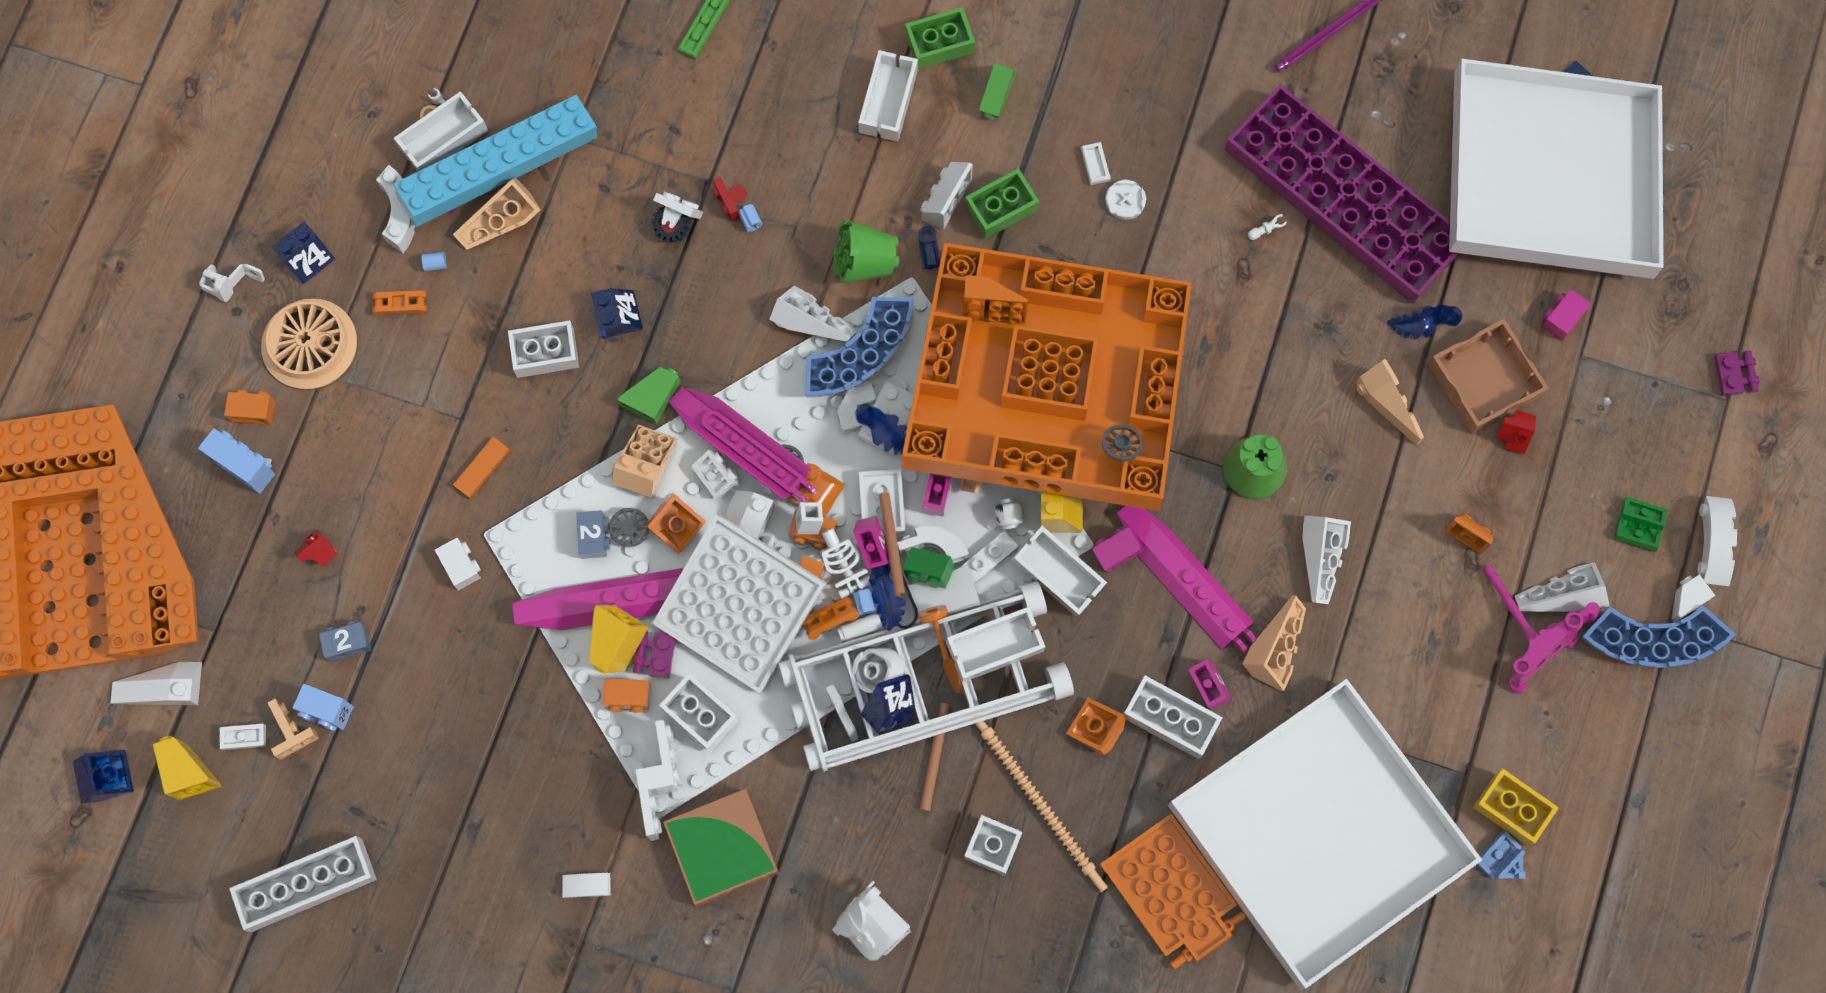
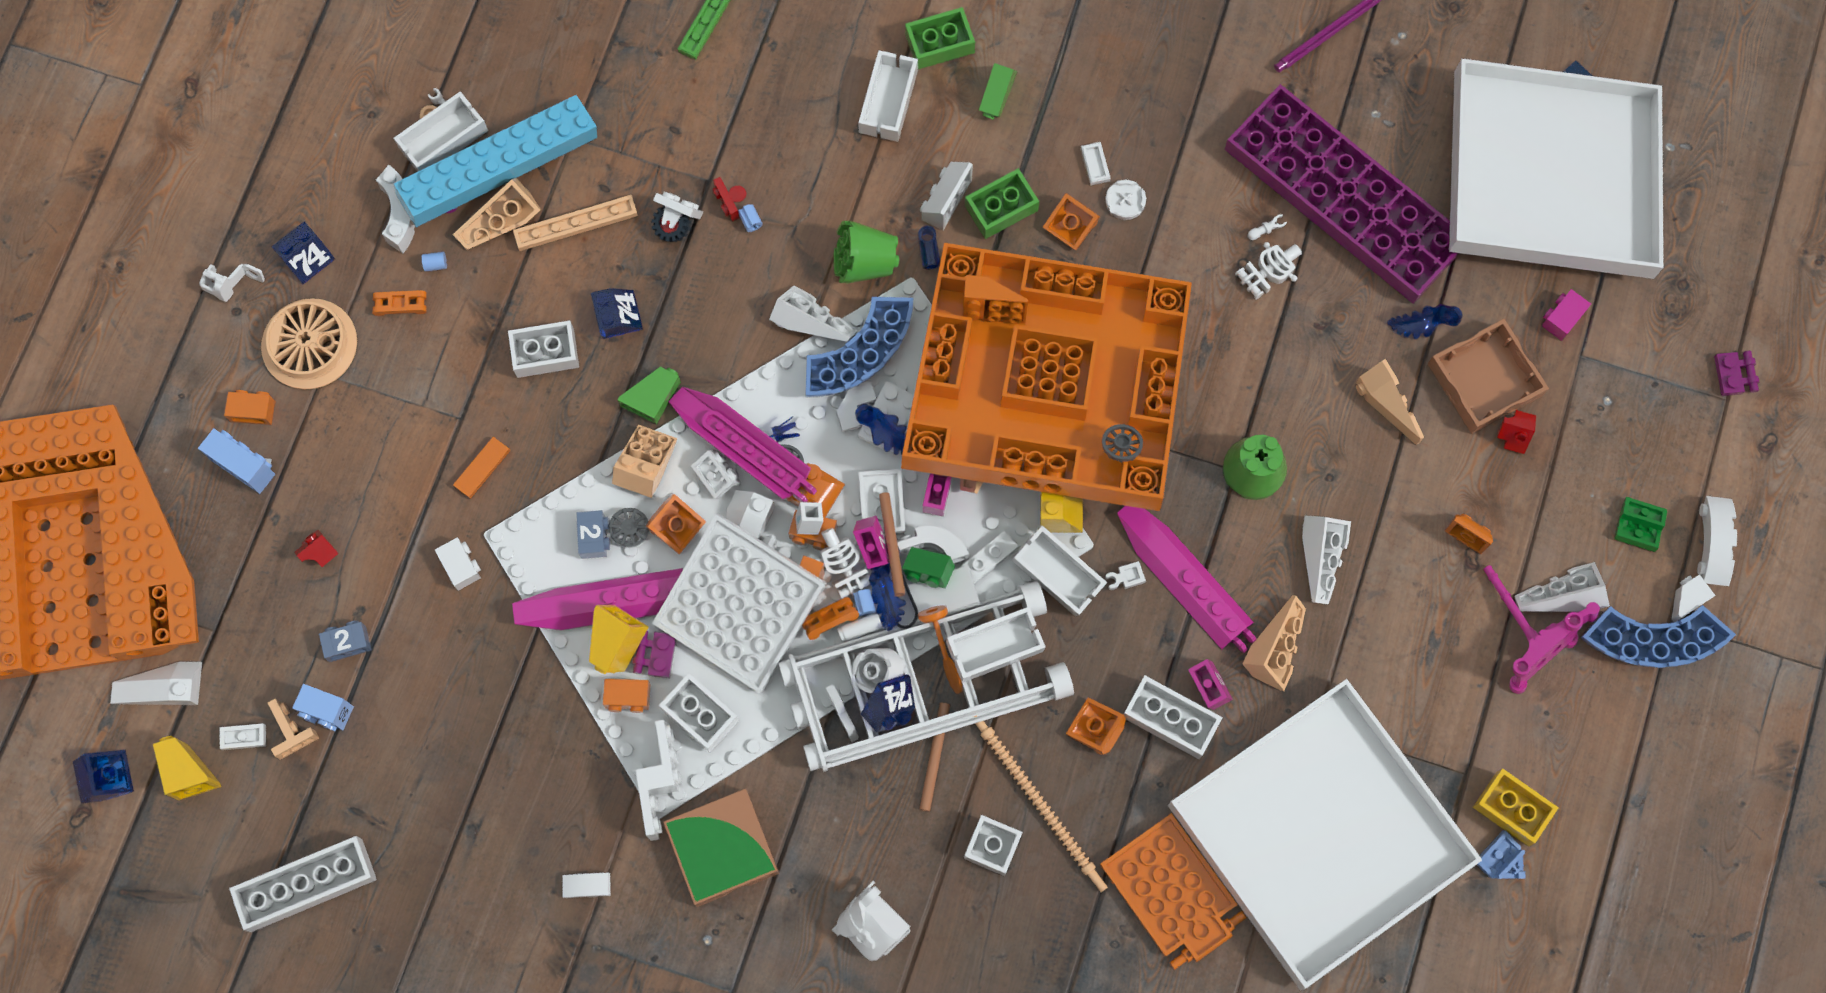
white head [995,498,1024,530] -> none
dark pink brick [1092,526,1145,572] -> none
none -> light nougat plate [513,195,638,251]
none -> clear blue piece [769,416,800,443]
none -> orange slope [1043,193,1100,250]
none -> white plate [1105,561,1146,590]
none -> white torso [1235,242,1302,299]

